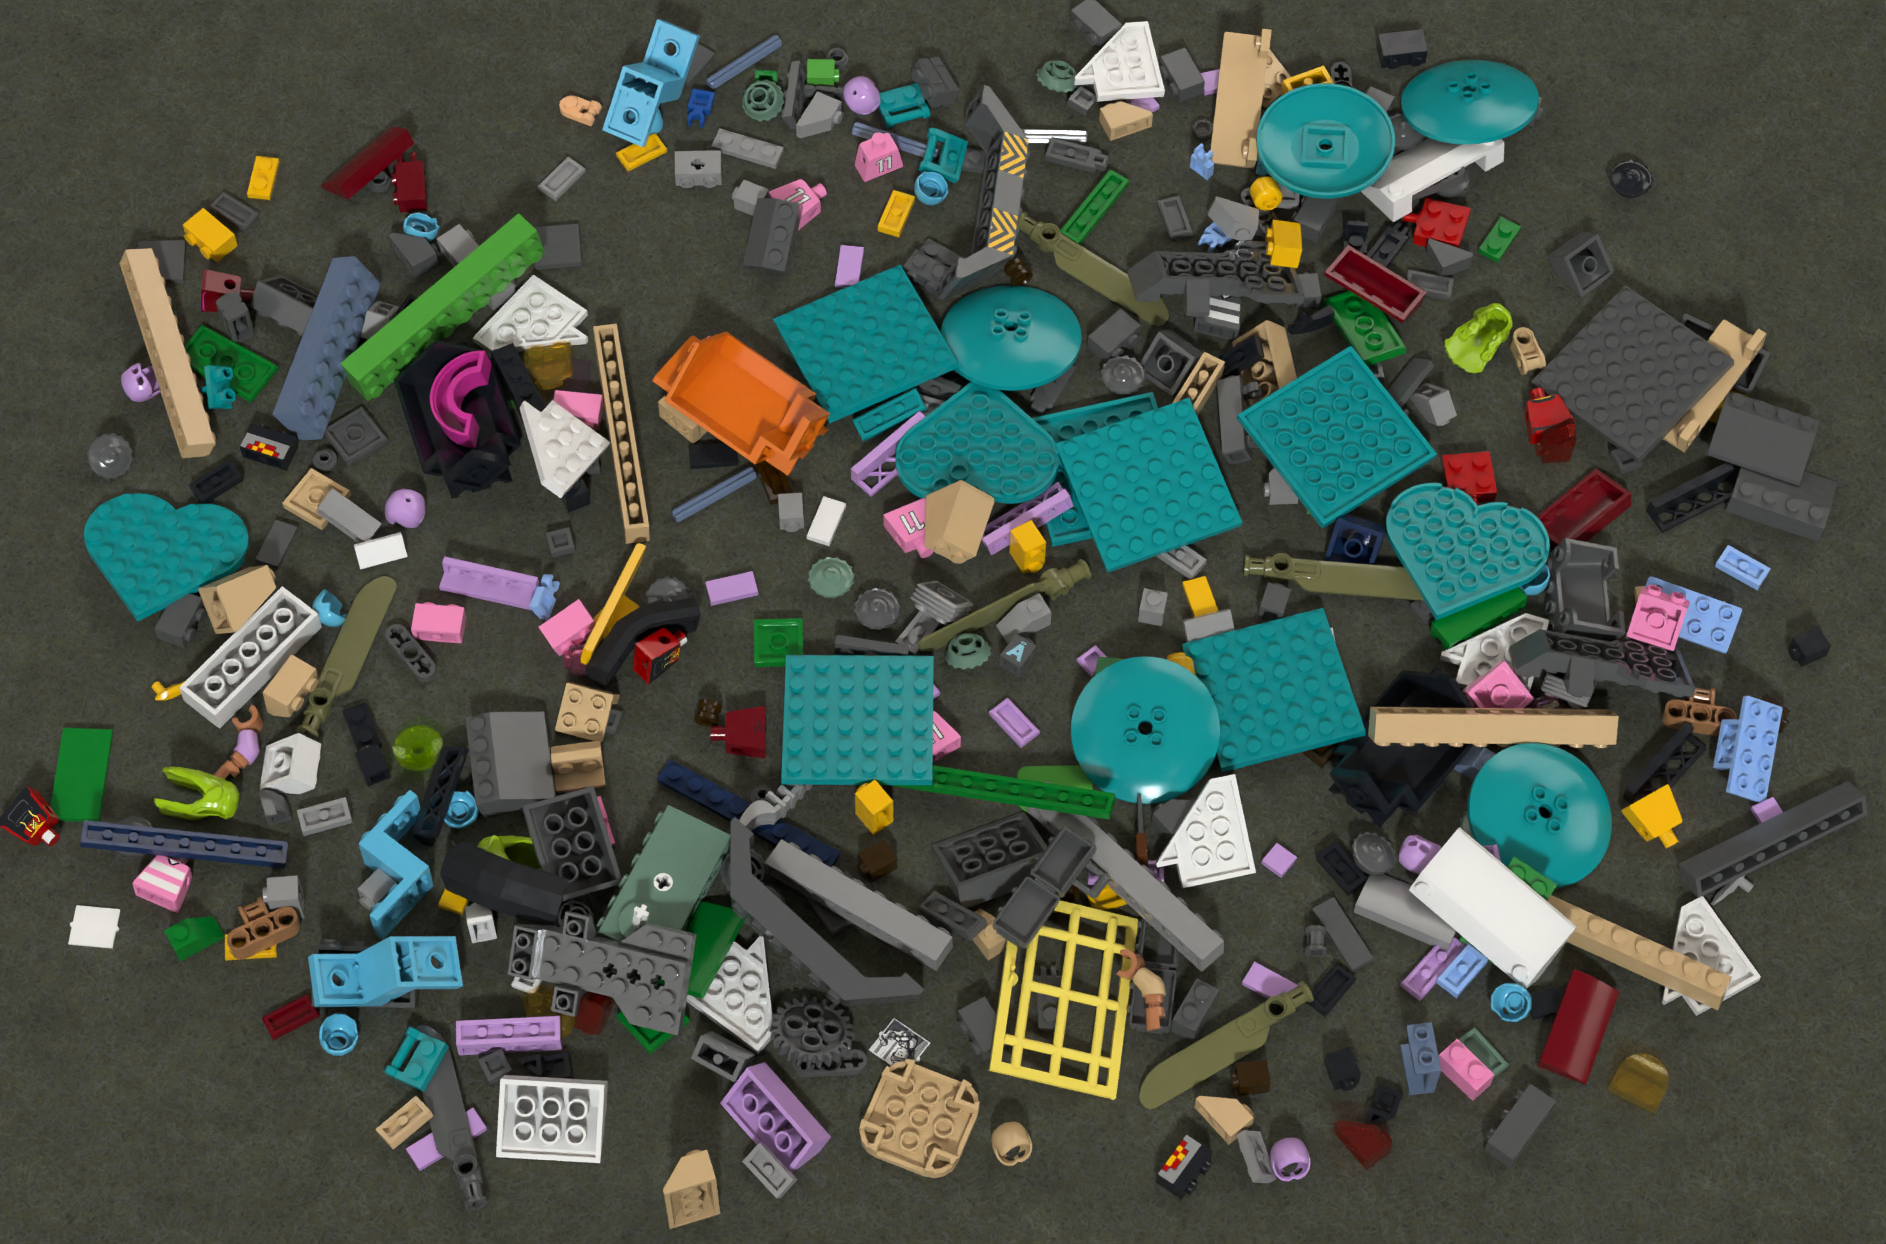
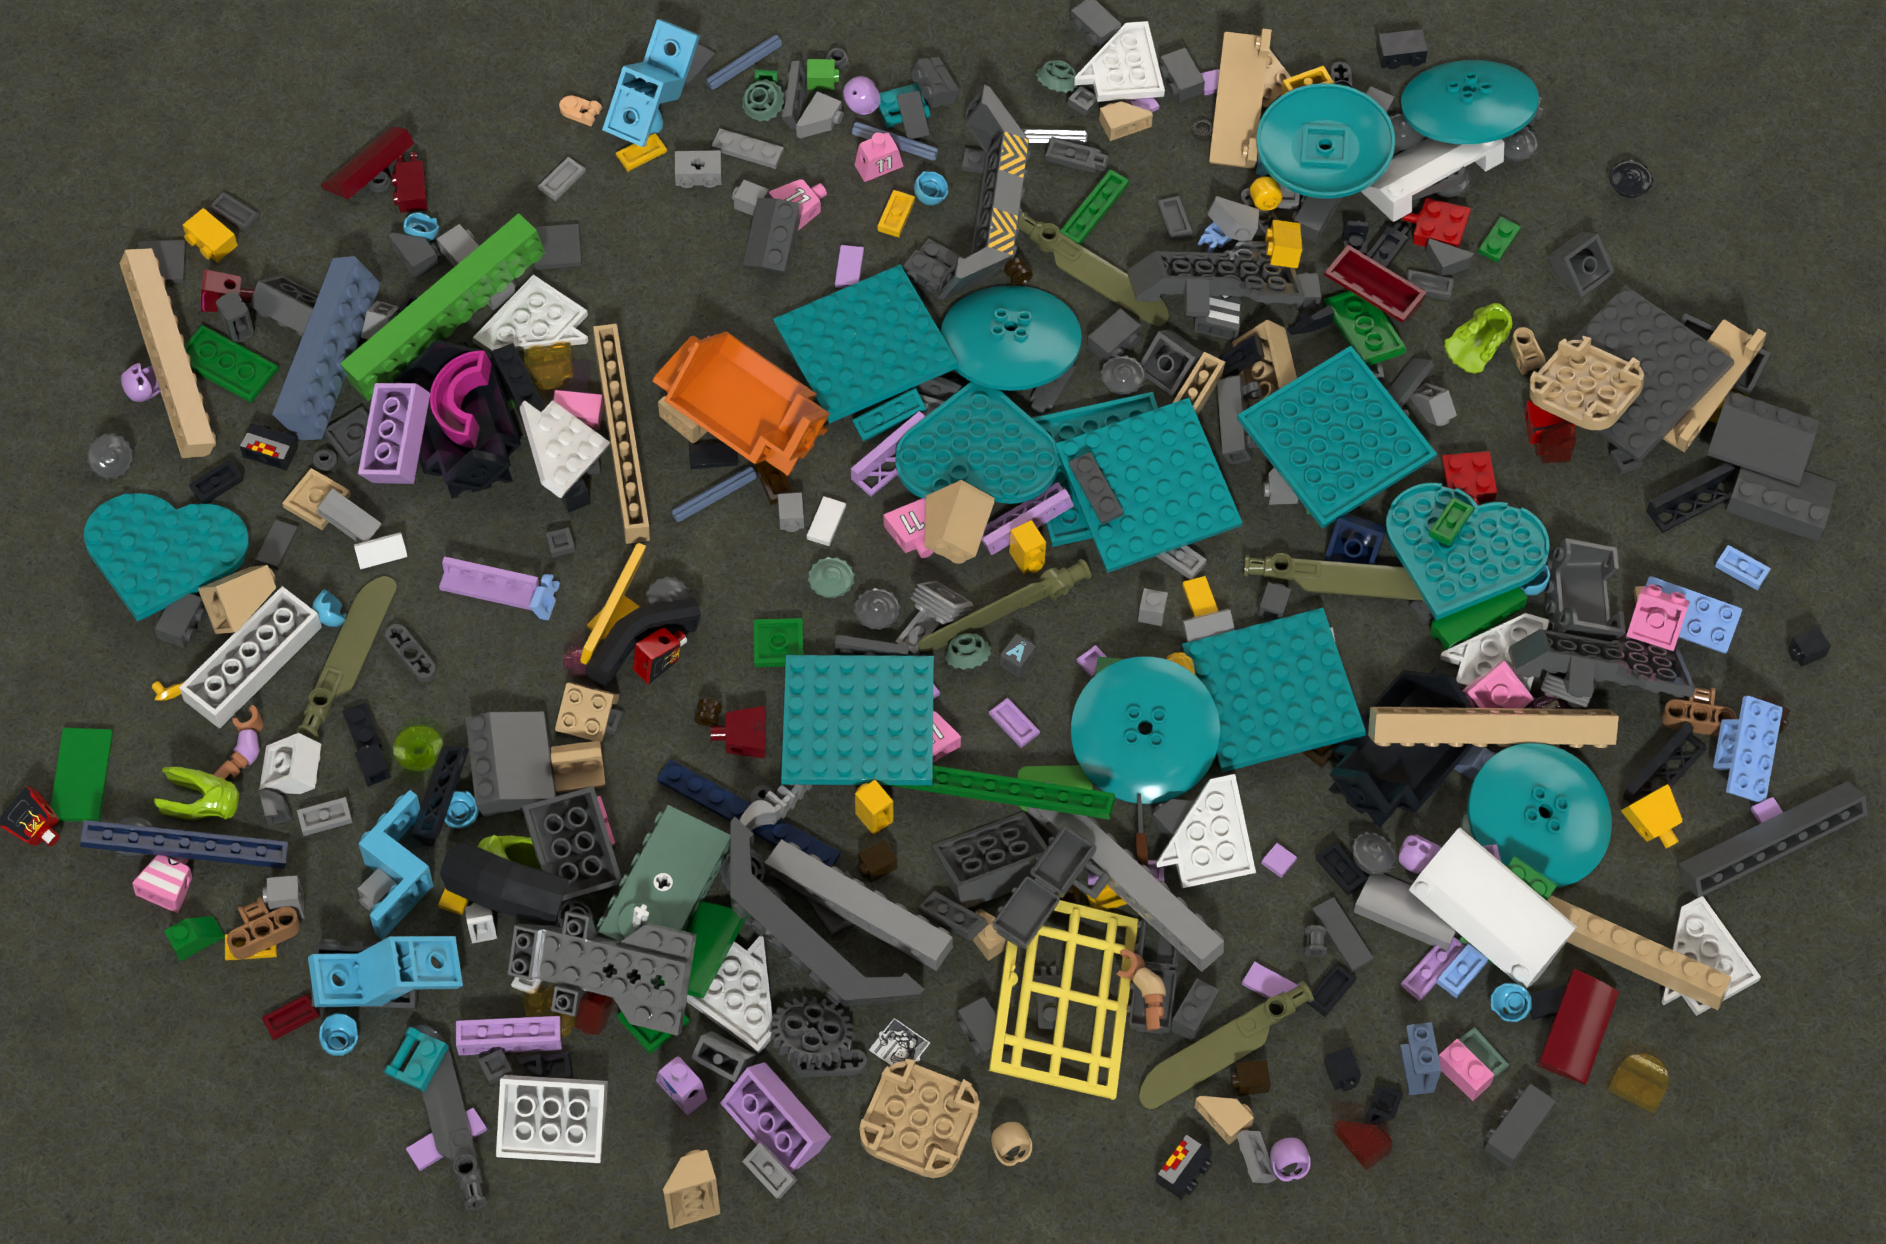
white piece [68,905,121,949] -> none
teal hips [201,365,236,410] -> none
yellow plate [247,156,280,200] -> none
tan slope [263,654,318,717] -> none
tan plate [375,1096,433,1150] -> none
lavender helmet [385,489,426,528] -> none
bright pink brick [411,602,466,643] -> none
bright pink brick [539,599,596,656] -> none
blue plate [687,89,715,128] -> none
lavender tile [705,571,758,606] -> none
dark grey axle [803,83,844,100] -> none
teal plate [919,128,968,183] -> none
light grey slope [996,593,1051,645] -> none
light blue plate [1190,143,1214,180] -> none
dark red slope [1537,469,1631,550] -> none
light grey bar [1711,875,1754,905] -> none
none -> lavender brick [358,383,430,484]
none -> lavender torso [656,1056,707,1116]
none -> dark grey tile [896,91,930,140]
none -> dark grey plate [1069,452,1124,525]
none -> green plate [1429,497,1474,547]
none -> dark grey piece [1502,127,1539,163]
none -> tan tile [1529,336,1645,430]

